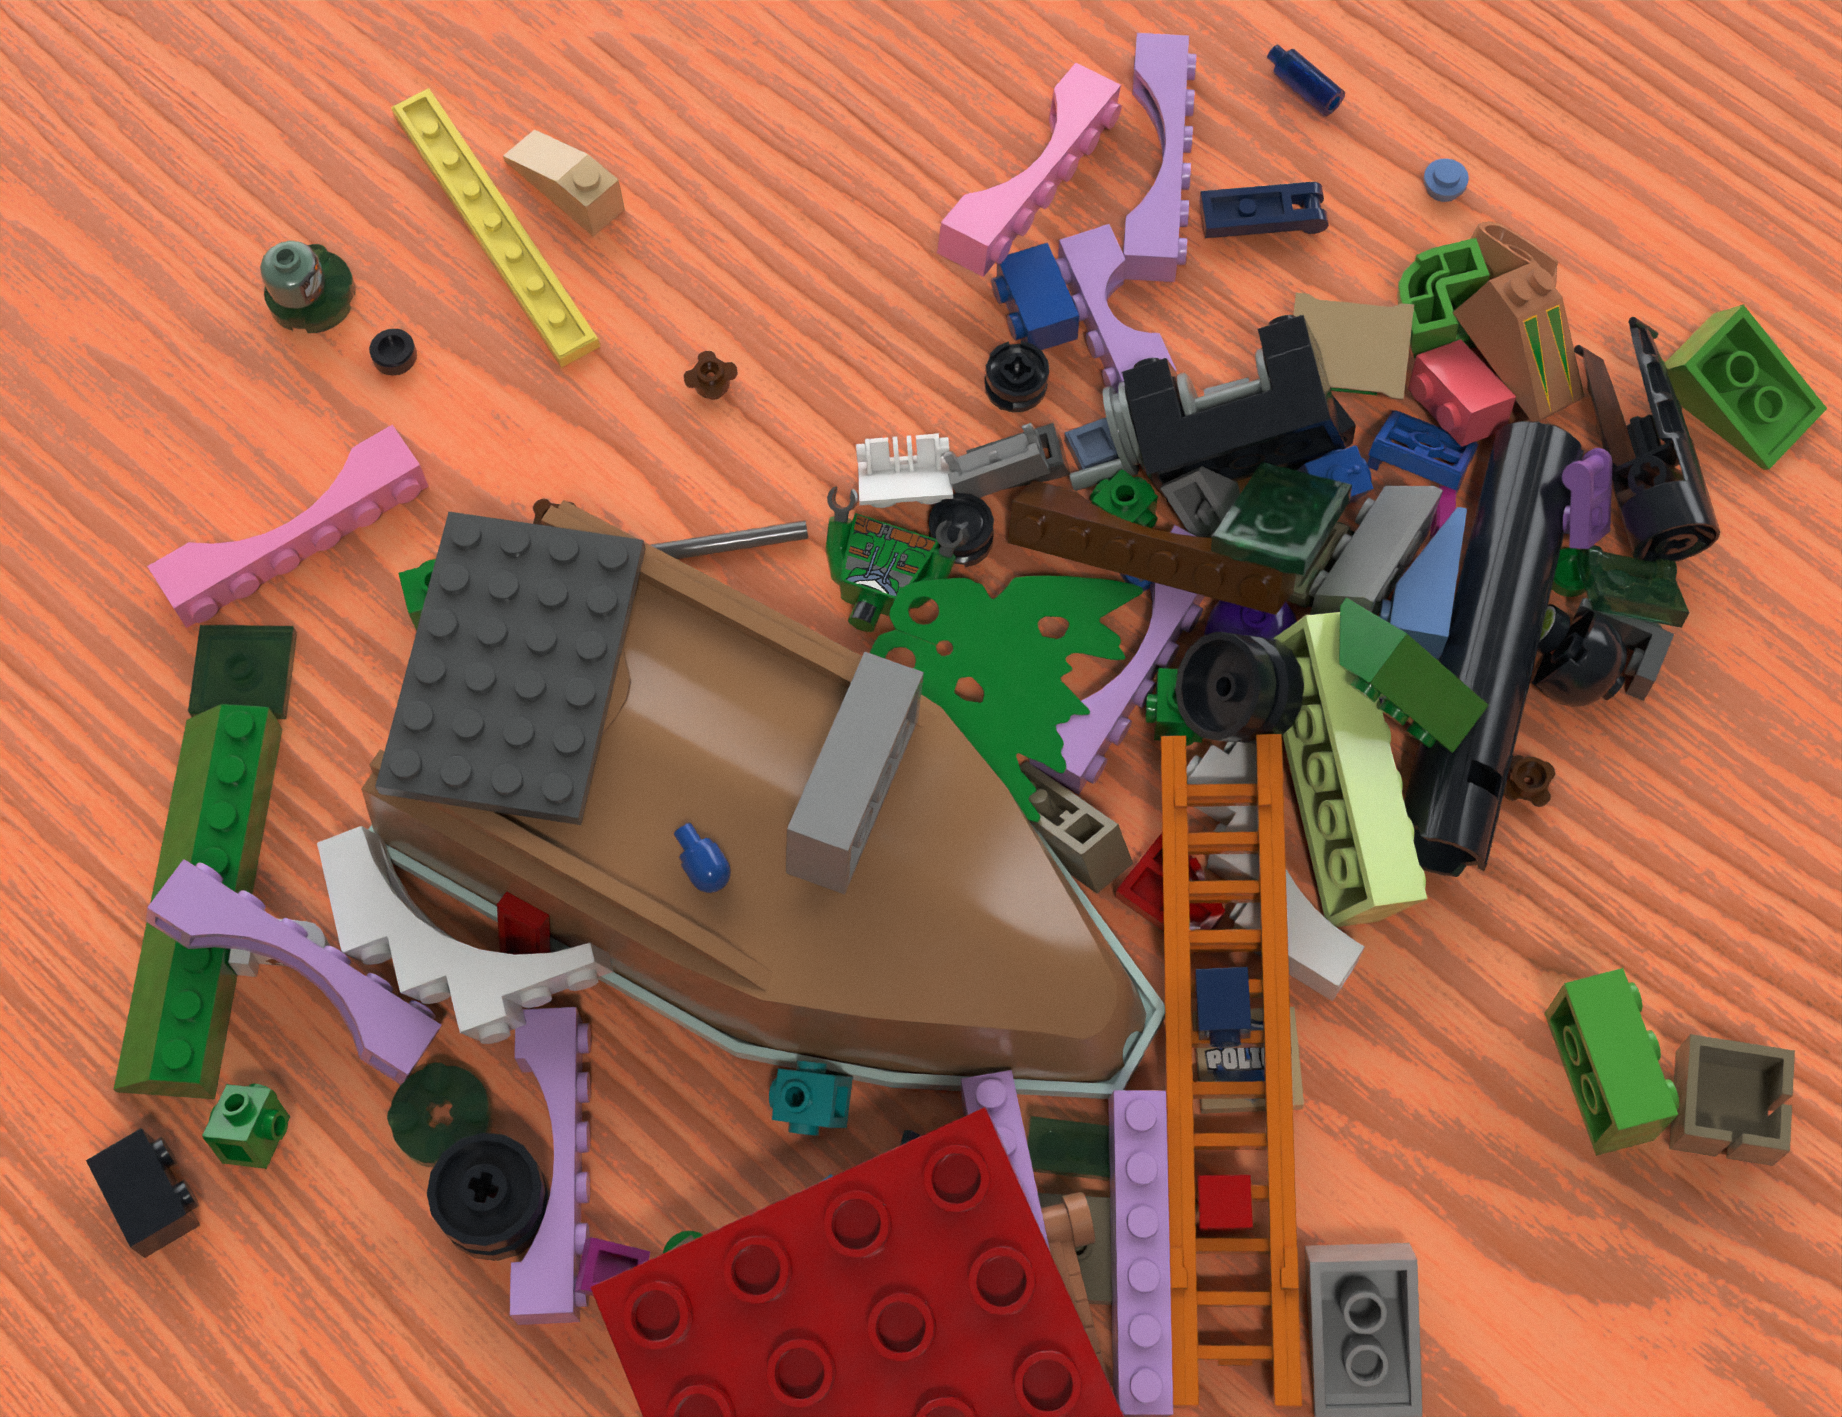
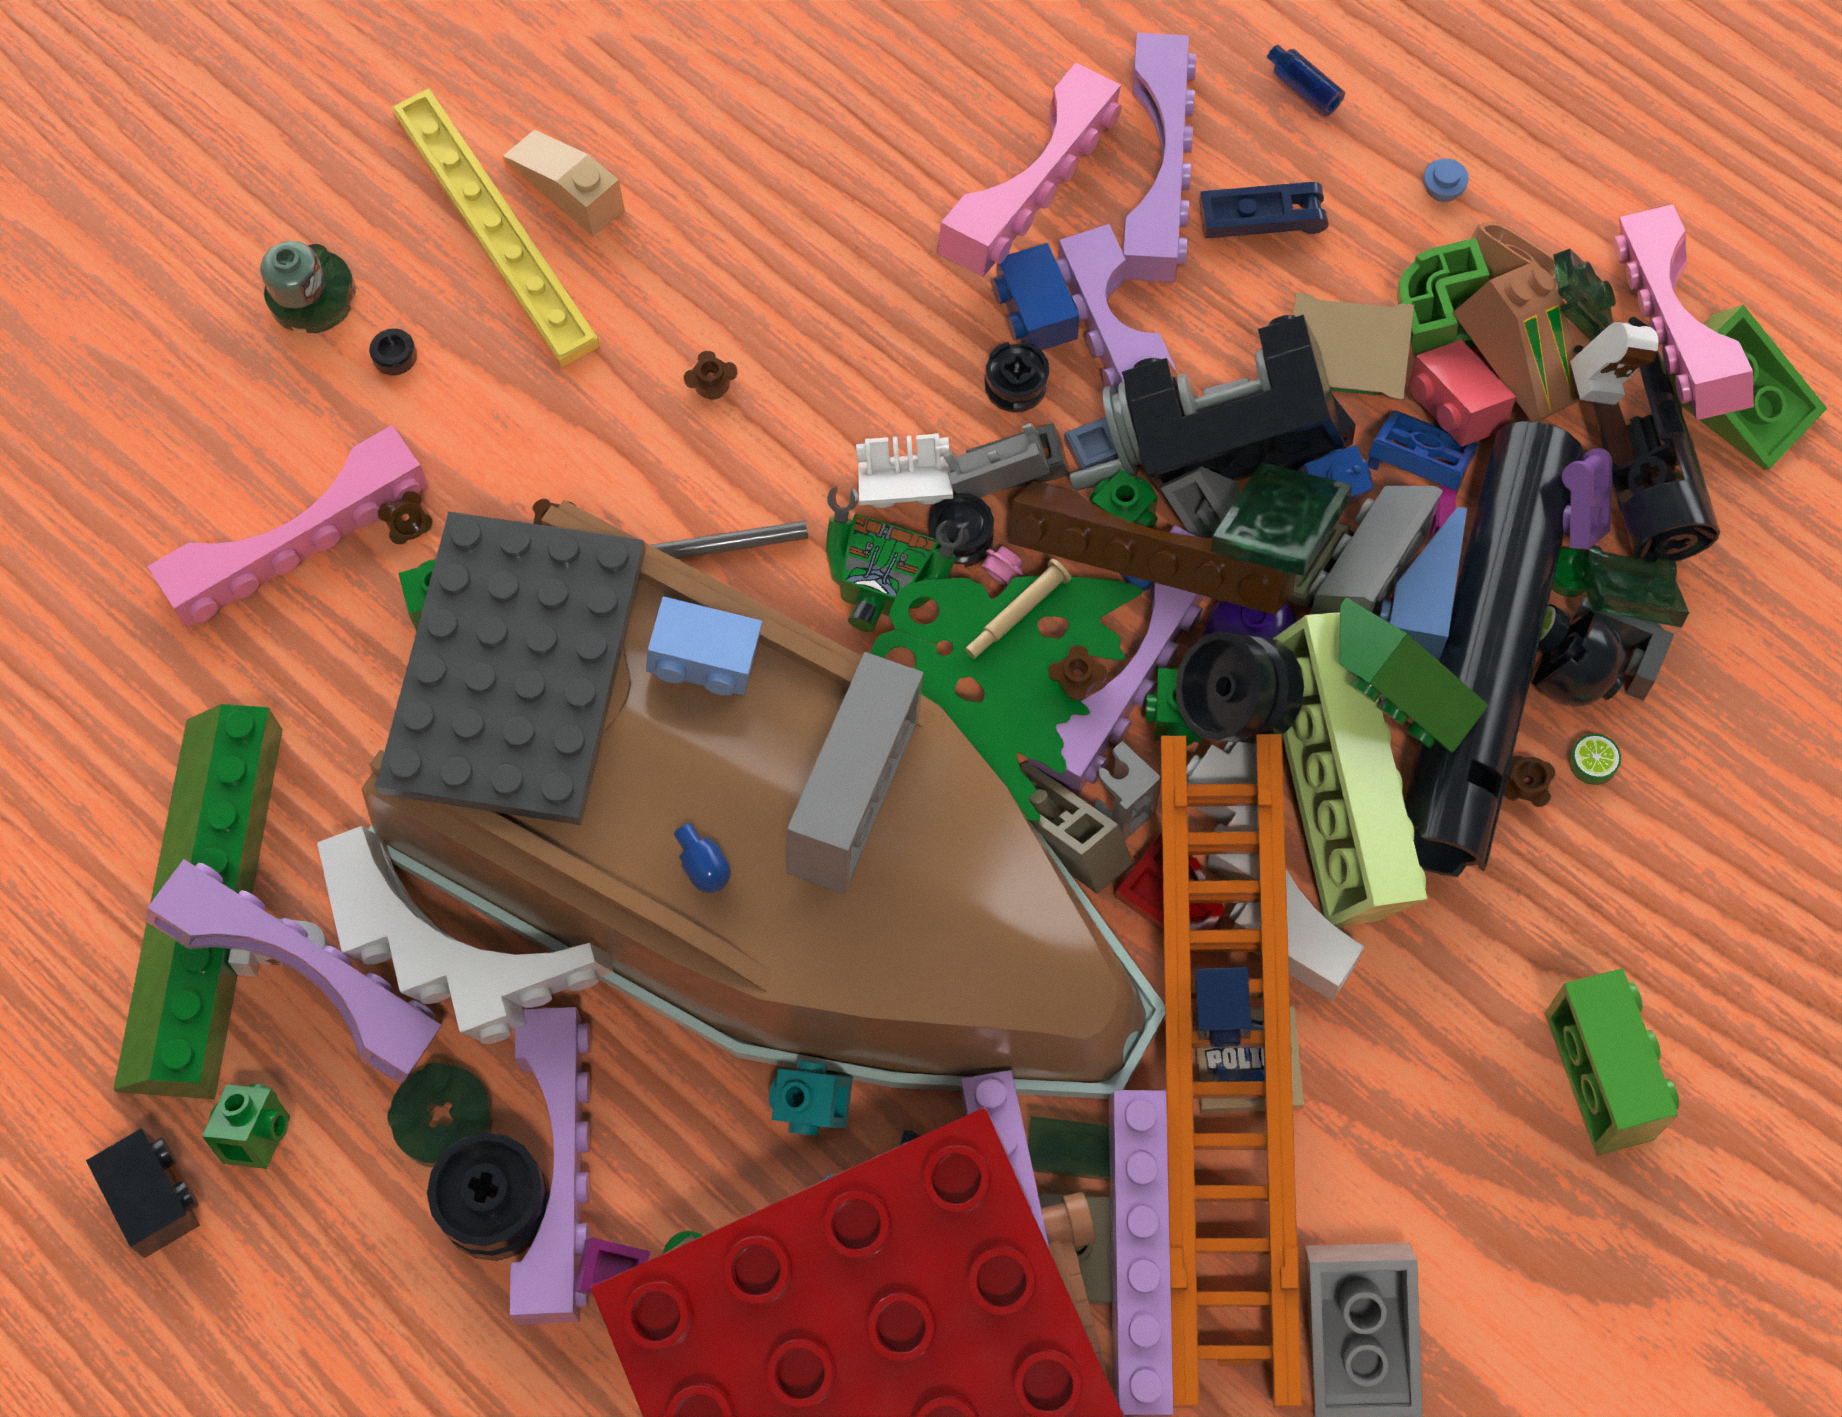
clear green plate [188,625,297,719] -> none
red tile [497,892,551,955] -> none
red tile [1198,1175,1253,1231] -> none
dark tan piece [1669,1034,1795,1166] -> none
none -> reddish brown plate [378,491,432,544]
none -> light blue brick [646,596,762,696]
none -> tan piece [965,559,1071,659]
none -> bright pink plate [981,546,1024,587]
none -> reddish brown plate [1049,645,1107,701]
none -> light grey hinge [1095,741,1161,841]
none -> clear green plate [1553,248,1616,341]
none -> tile [1569,734,1621,785]
none -> white leg [1570,322,1658,405]
none -> bright pink arch [1614,204,1754,420]

